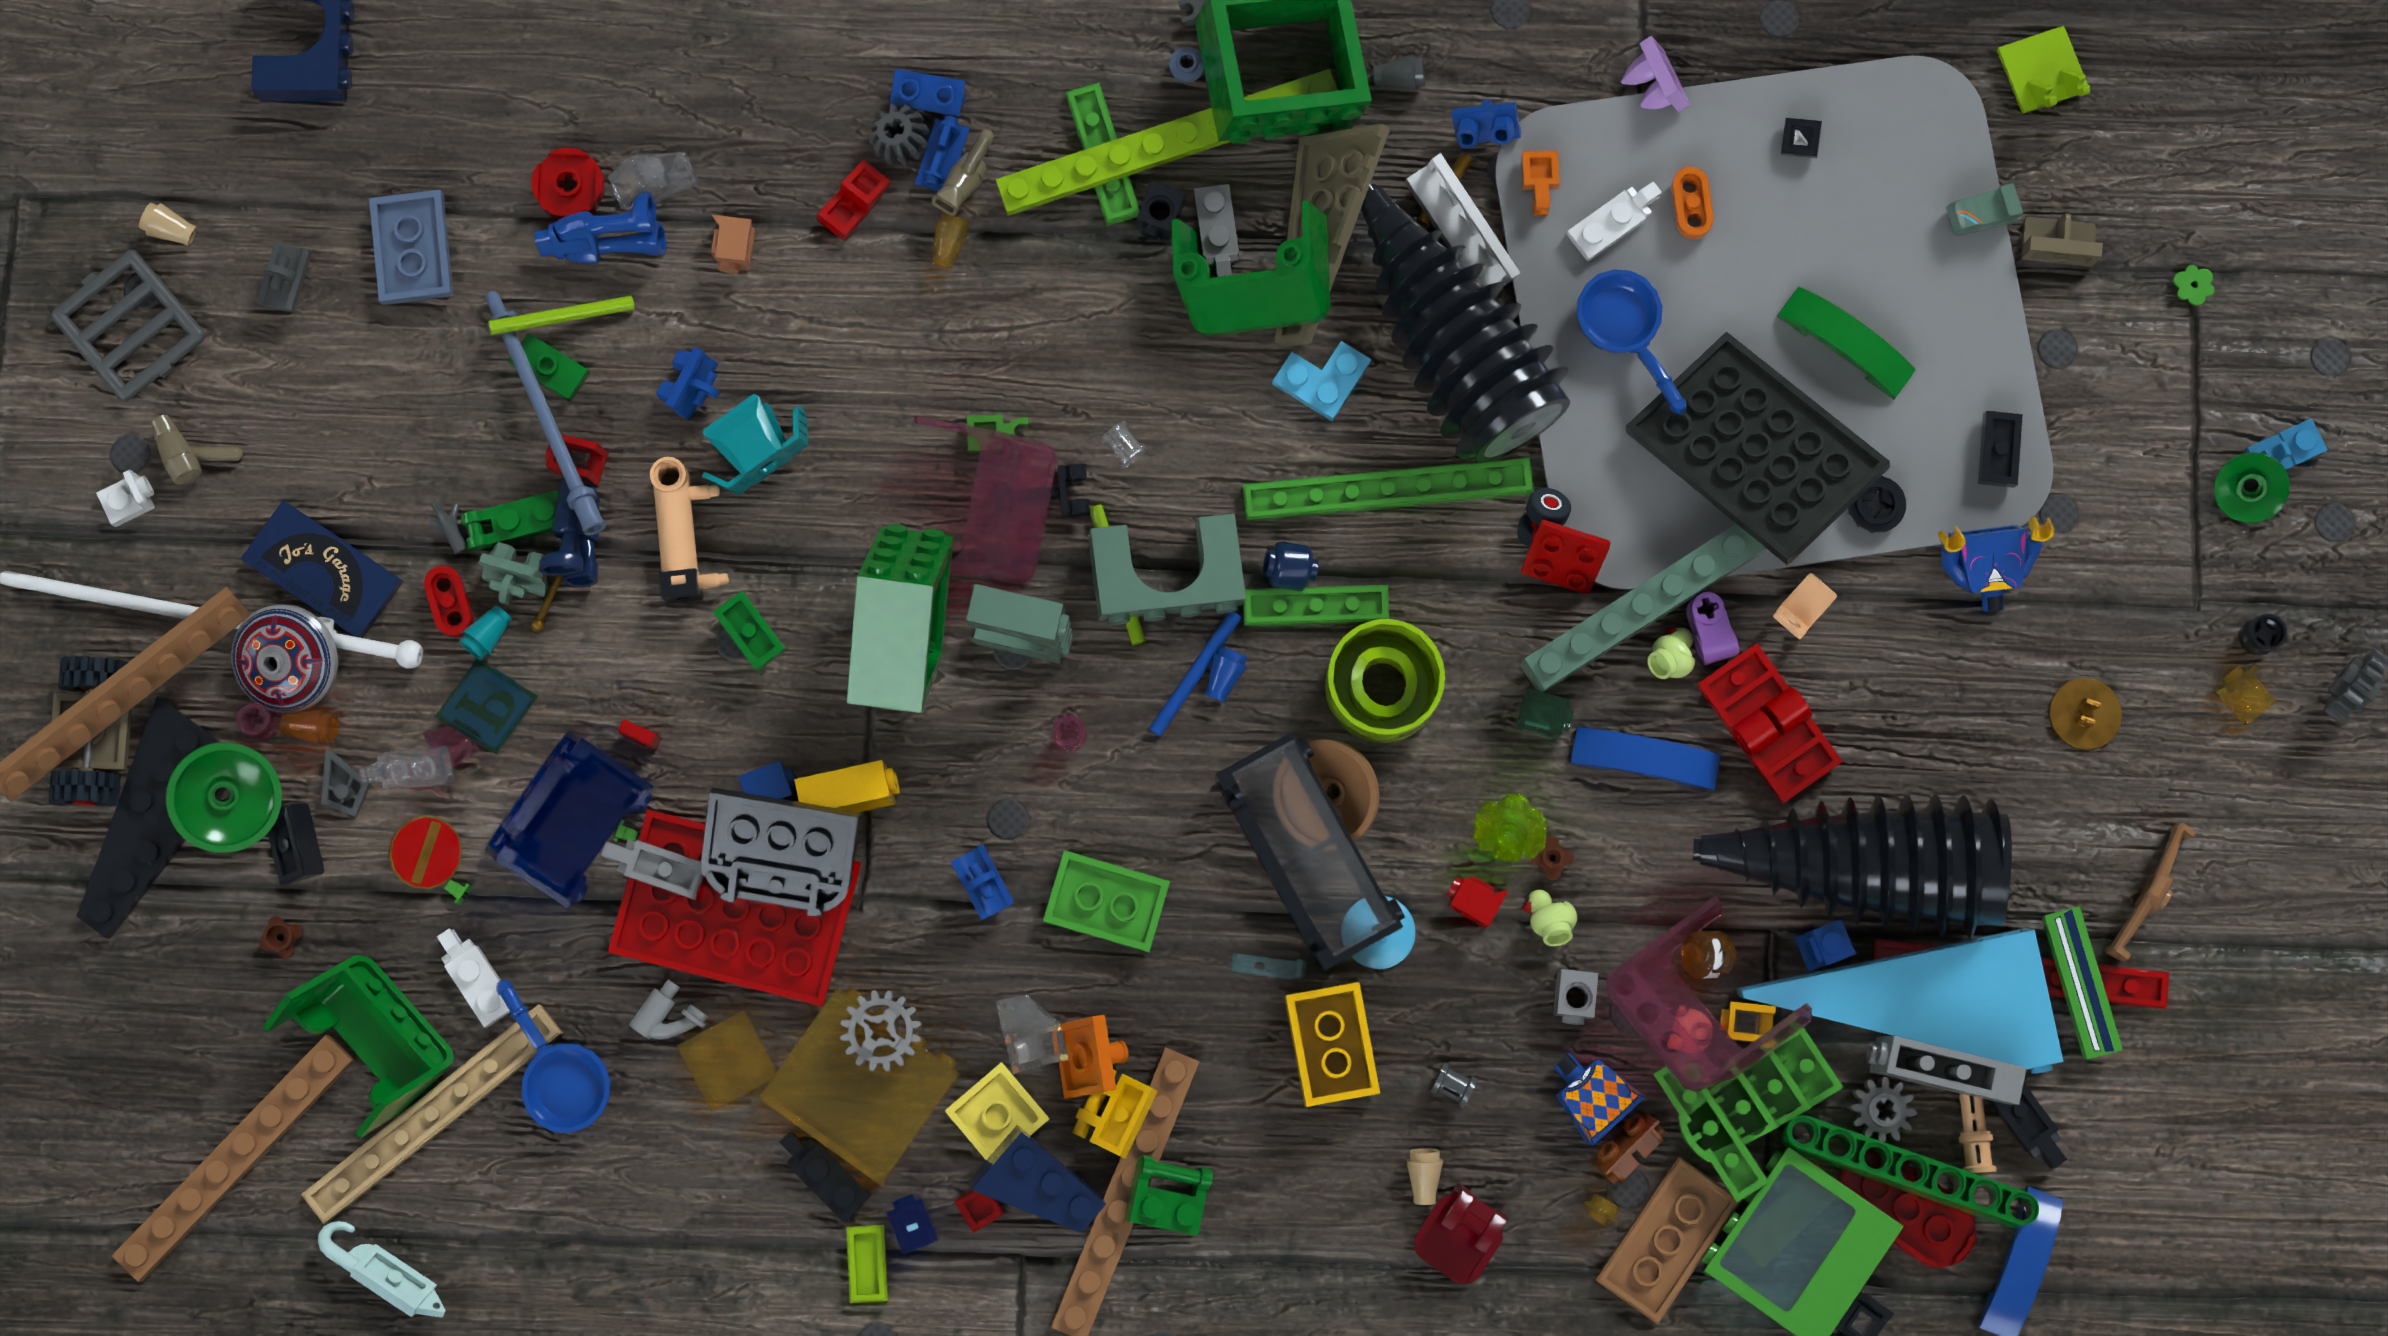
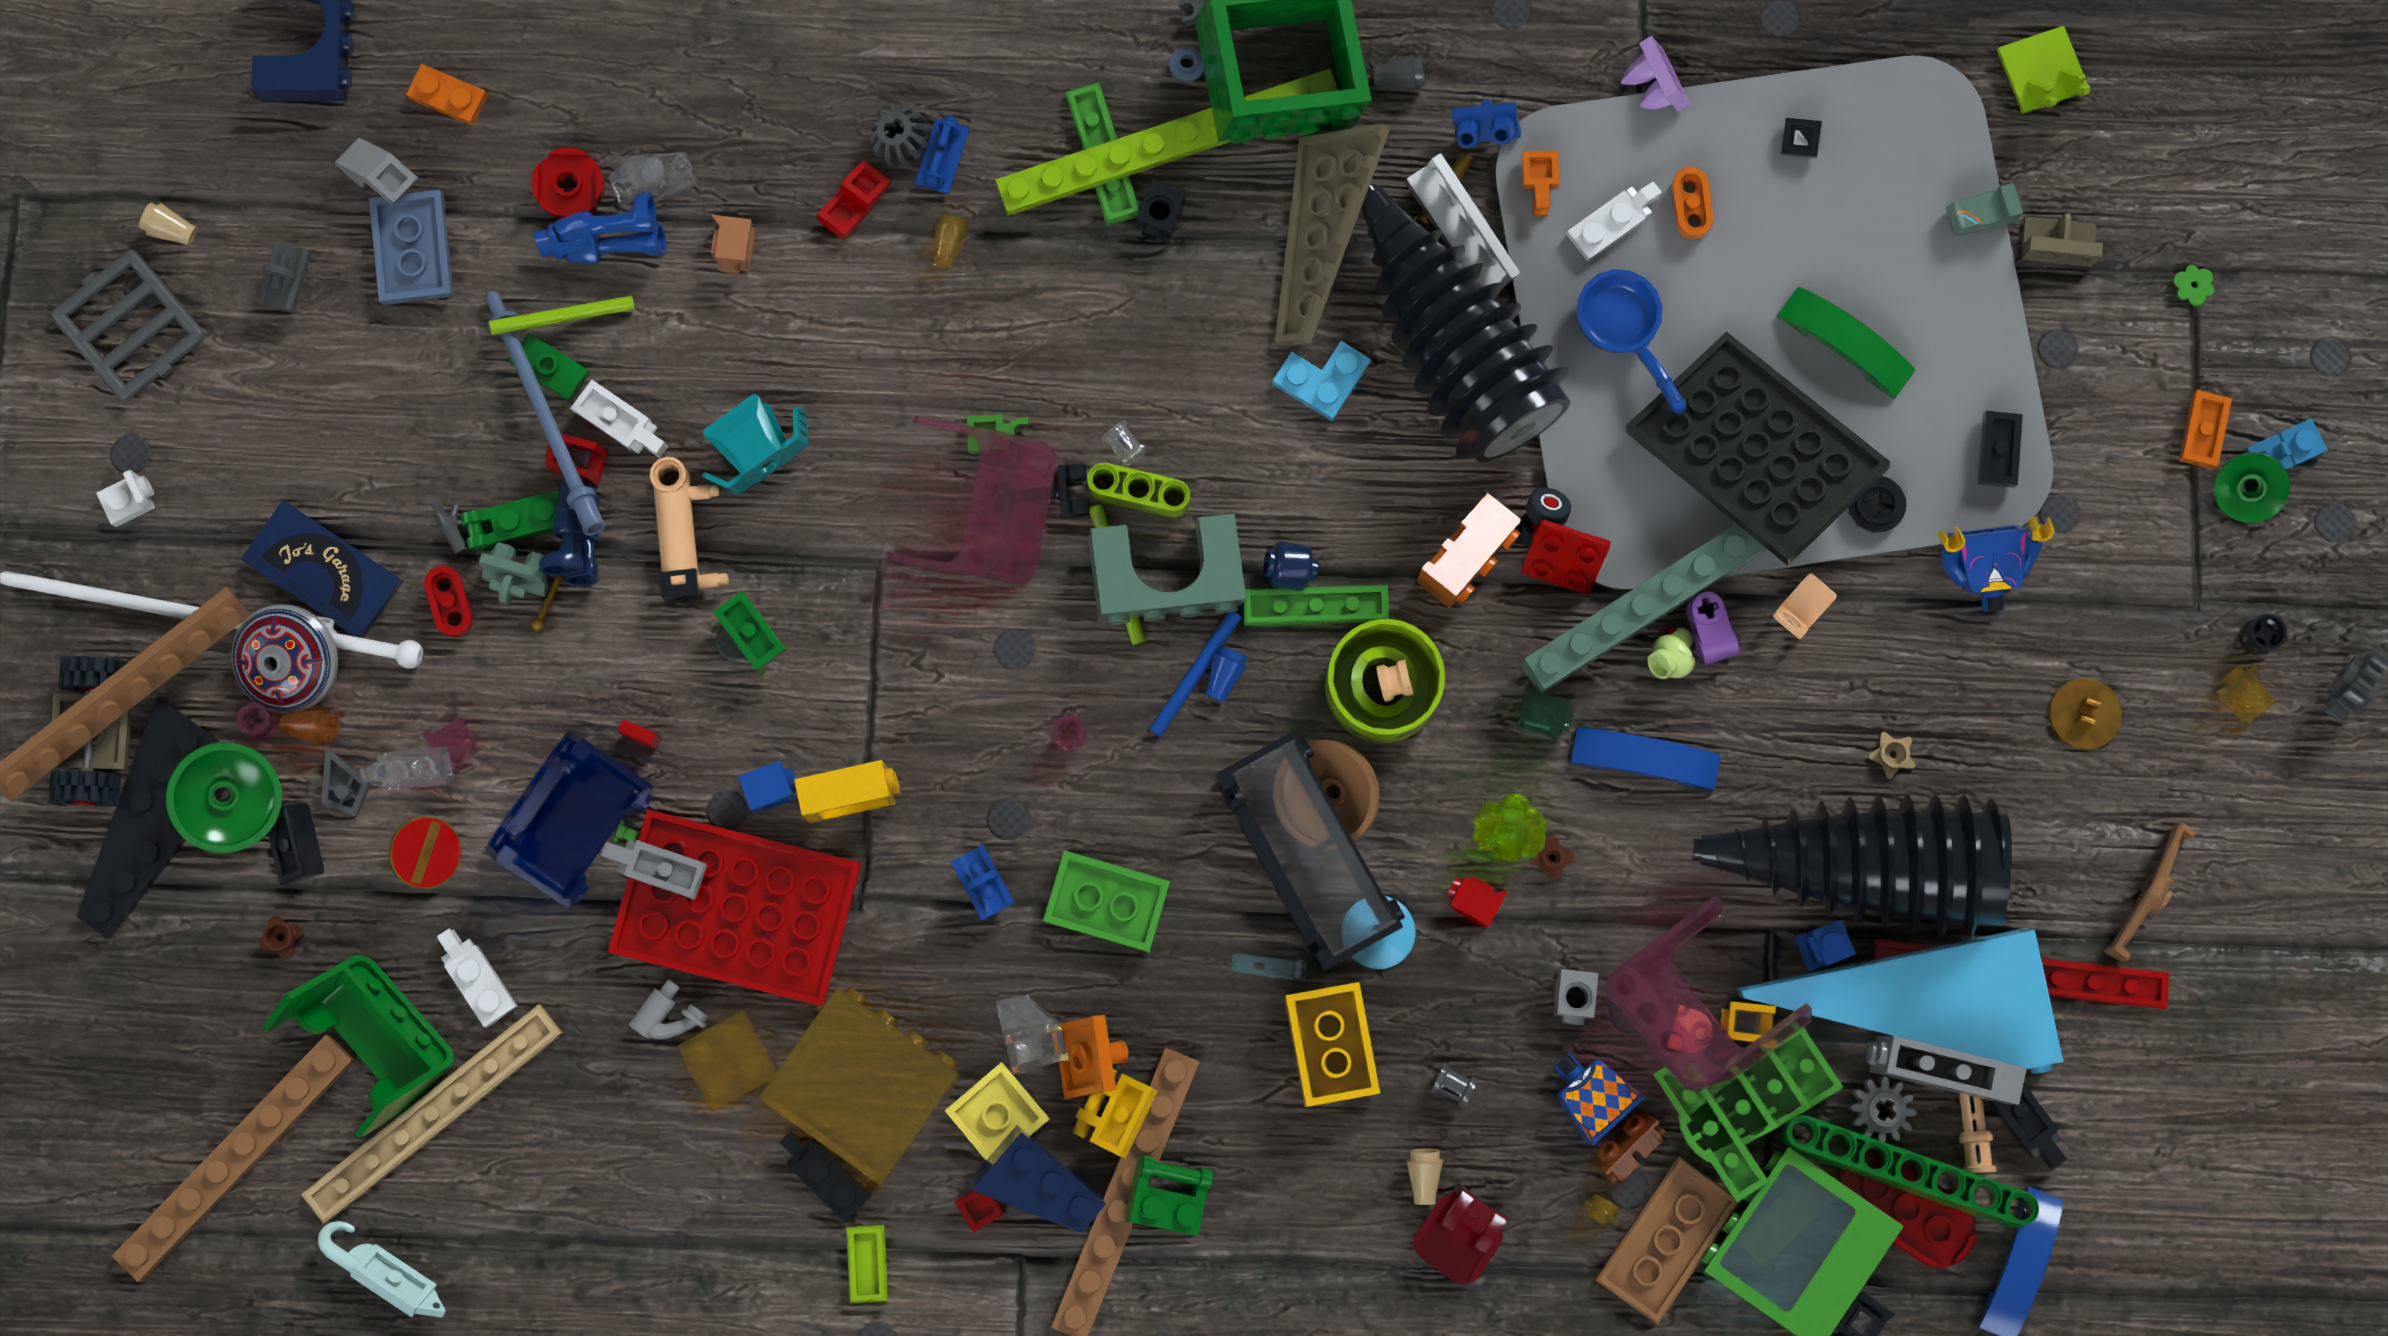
dark tan piece [151,415,243,485] -> none
piece [435,659,538,755] -> none
bright green piece [444,879,473,906] -> none
teal cone [459,605,512,660] -> none
blue piece [496,979,611,1133] -> none
blue hips [656,347,720,420] -> none
plate [701,787,860,916] -> none
light grey gear [840,990,922,1072] -> none
window [847,524,954,713] -> none
clear blue brick [886,1194,940,1255] -> none
blue hinge [890,69,966,117] -> none
dark tan piece [932,129,994,216] -> none
sand green arch [966,584,1073,663] -> none
green windscreen [1172,201,1330,336] -> none
light grey hinge [1194,184,1239,277] -> none
bright green tile [1242,457,1533,522] -> none
yellowish green animal [1523,890,1577,946] -> none
clear orange head [1681,931,1736,979] -> none
red plate [1696,643,1843,805] -> none
bright green tile [2041,906,2123,1060] -> none
none -> light grey slope [334,138,418,206]
none -> orange plate [406,64,488,126]
none -> white hinge [570,379,668,458]
none -> lime beam [1087,463,1190,518]
none -> light nougat wheel [1376,659,1414,702]
none -> wedge [1416,493,1521,609]
none -> tan plate [1869,732,1916,779]
none -> orange plate [2178,390,2232,470]

